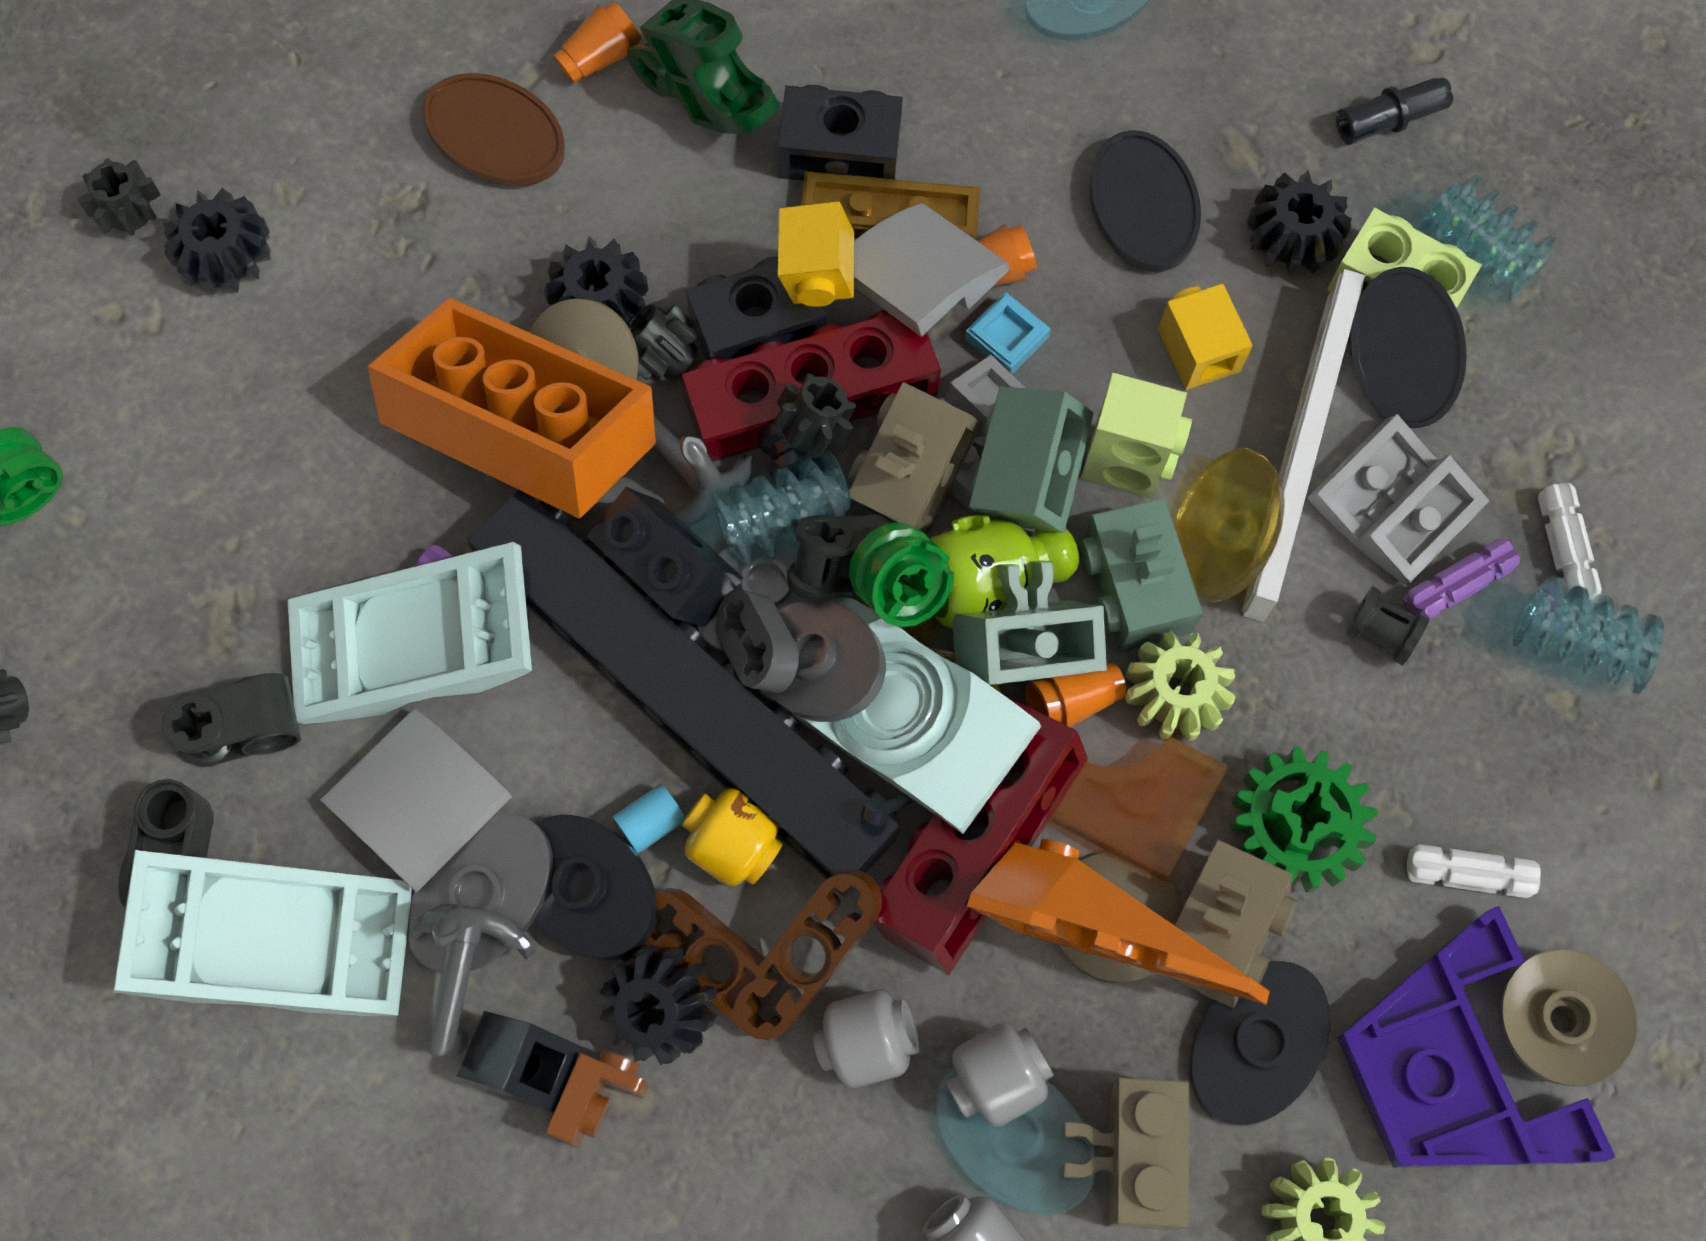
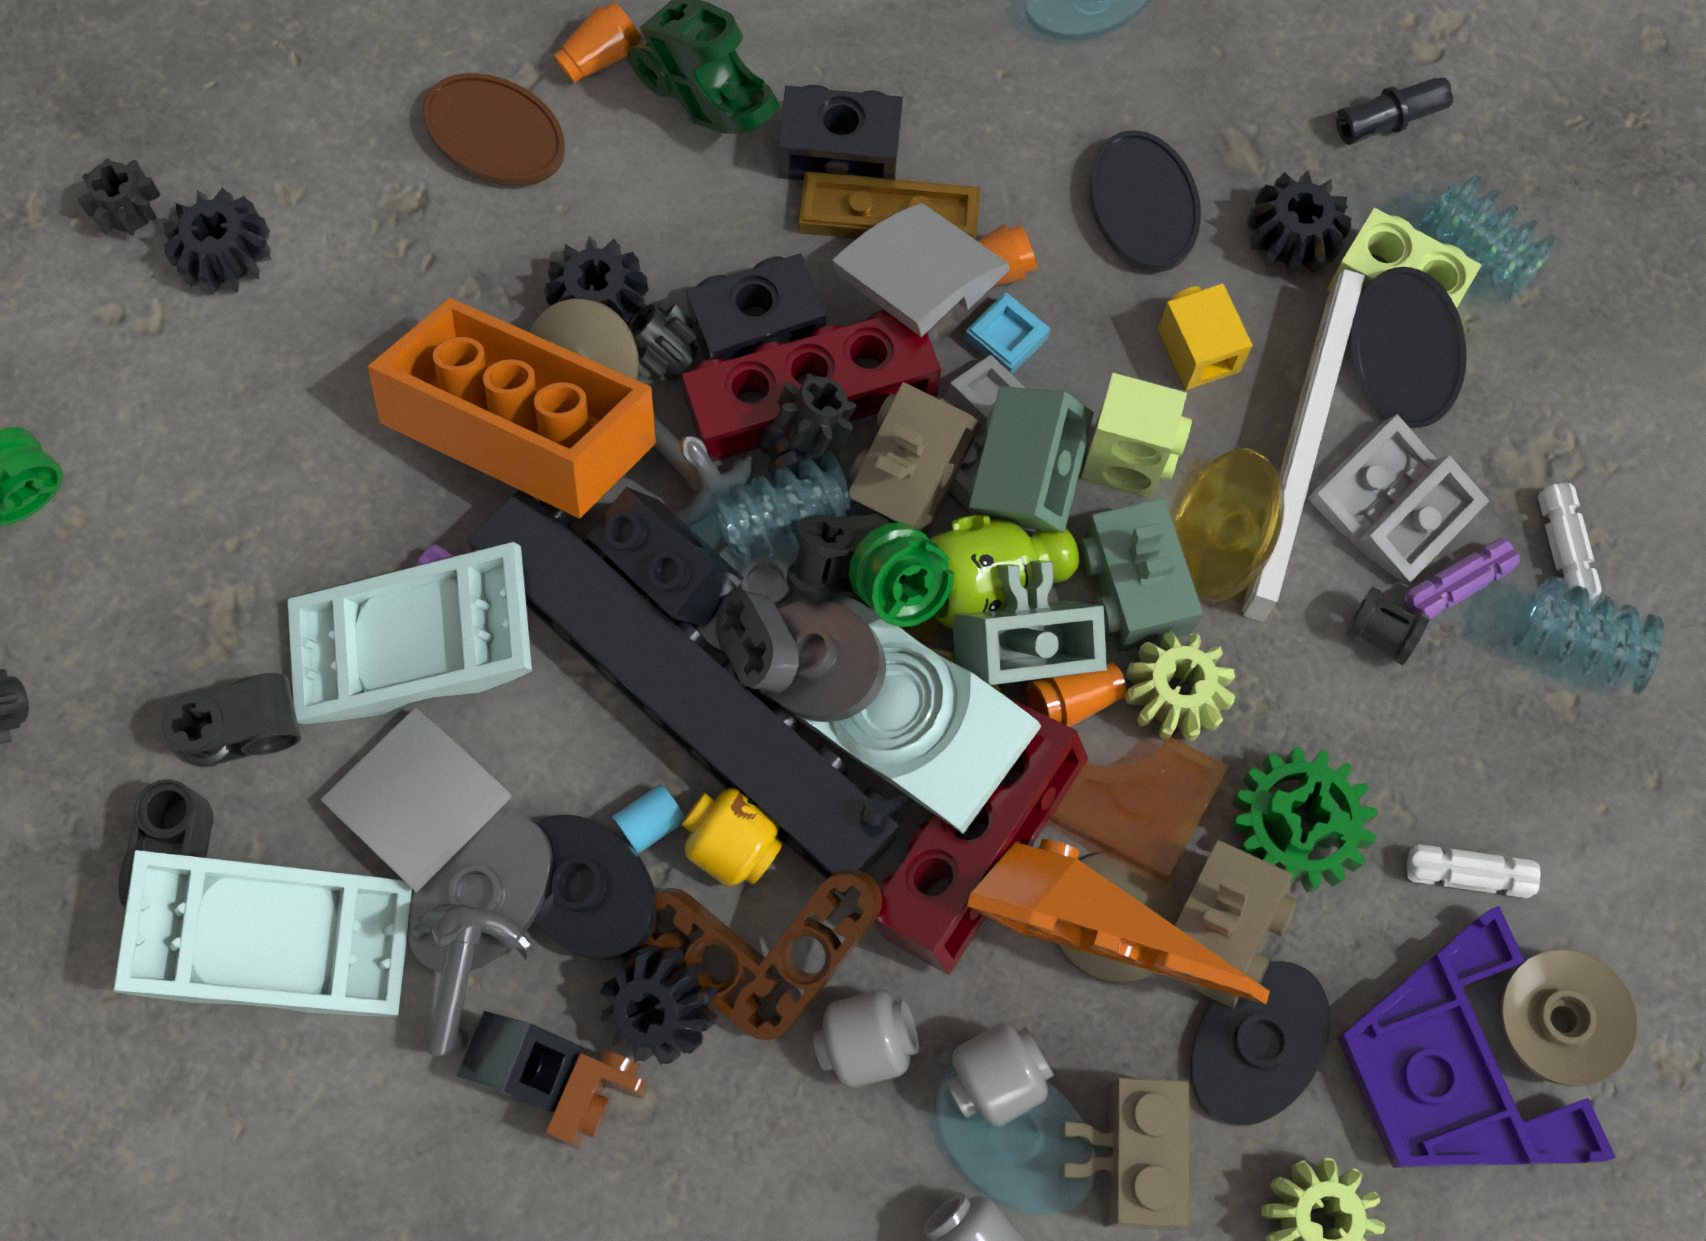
yellow brick [778,201,854,307] -> none

